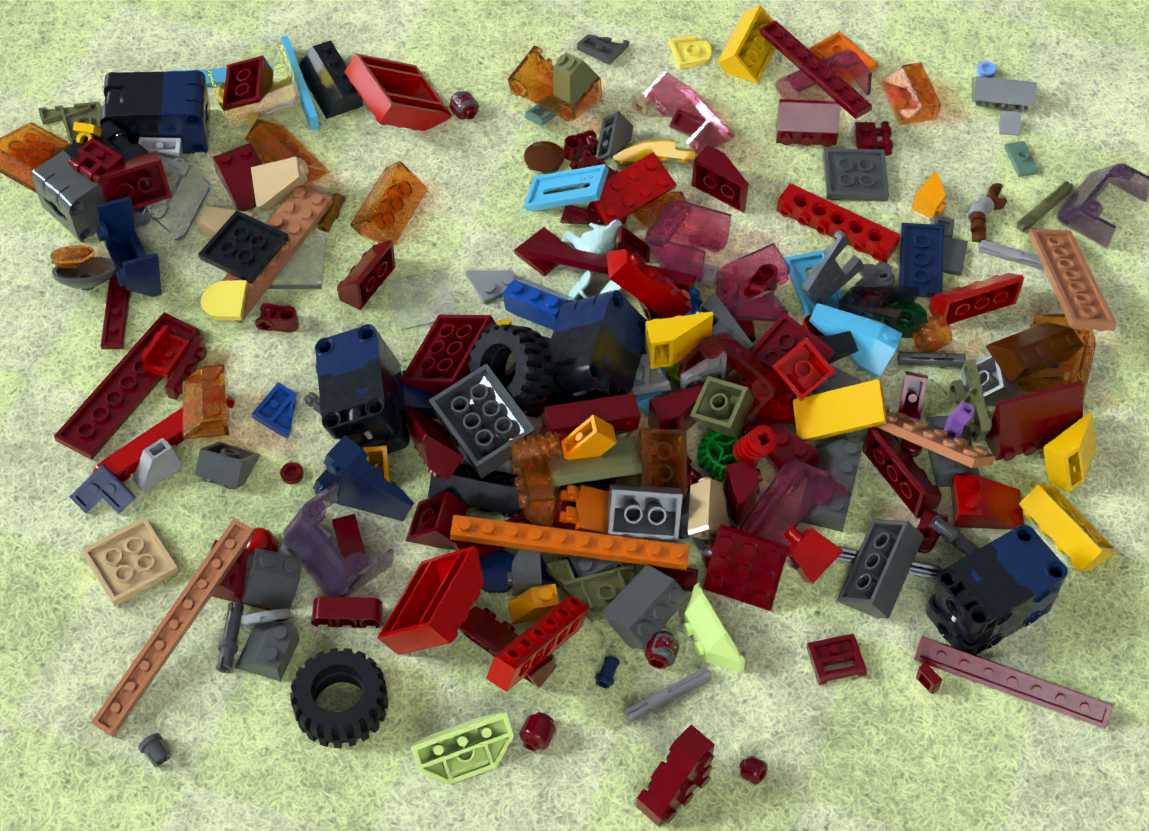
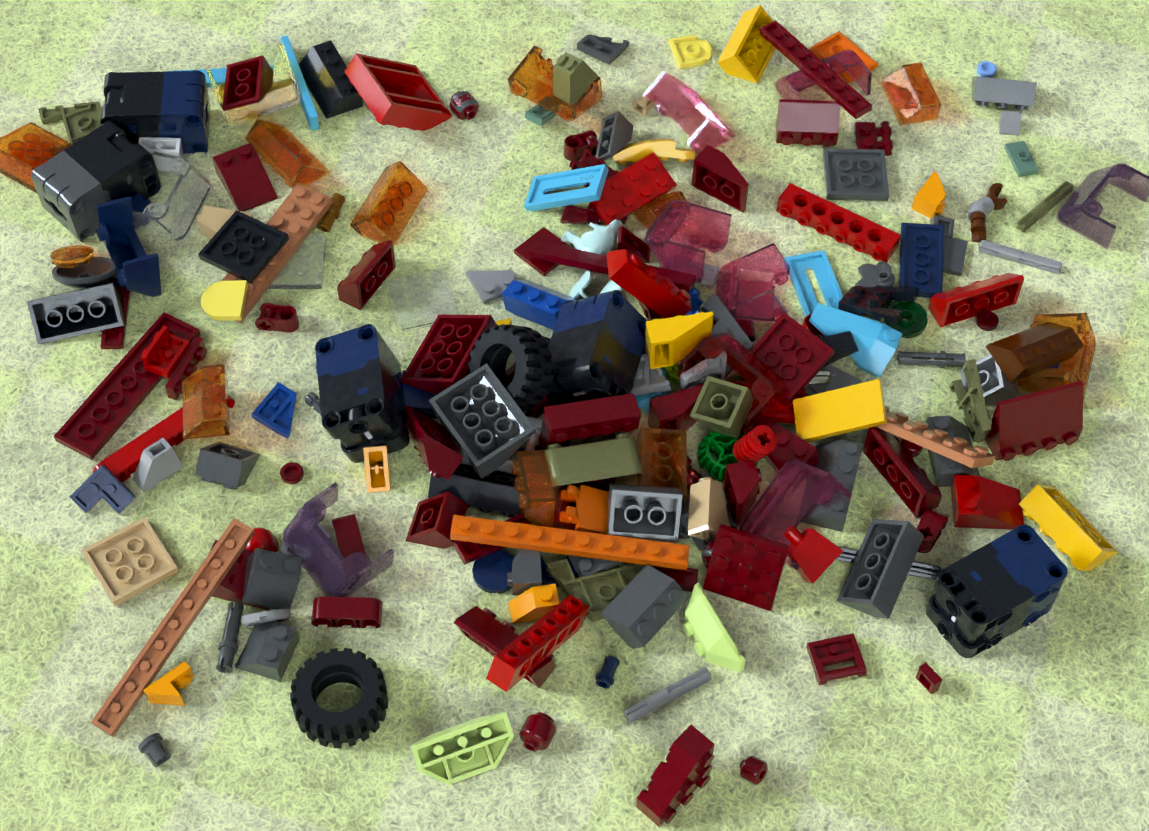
dark red plate [68,137,124,184] -> none
yellow tile [73,122,102,144] -> none
dark red slope [98,151,173,210] -> none
tan slope [251,157,309,211] -> none
dark blue wedge [313,435,414,521] -> none
red slope [377,546,484,655] -> none
clear orange piece [509,431,561,467] -> none
reddish brown dish [524,141,564,172] -> none
light orange slope [561,415,617,460] -> none
dark red head [645,631,679,669] -> none
dark red tile [669,109,713,142] -> none
dark red piece [744,264,778,302] -> none
red slope [771,337,835,401] -> none
dark grey wing [801,229,865,305] -> none
slope [898,371,928,421] -> none
clear orange helmet [913,314,952,353] -> none
plate [914,636,1113,729] -> none
dark grey pin [929,515,980,556] -> none
medium lavender piece [944,401,975,438] -> none
nougat plate [1029,228,1117,331] -> none
yellow slope [1043,412,1096,492] -> none
none -> black slope [27,281,124,344]
none -> light orange slope [144,661,194,706]
none -> dark red tile [976,311,999,331]

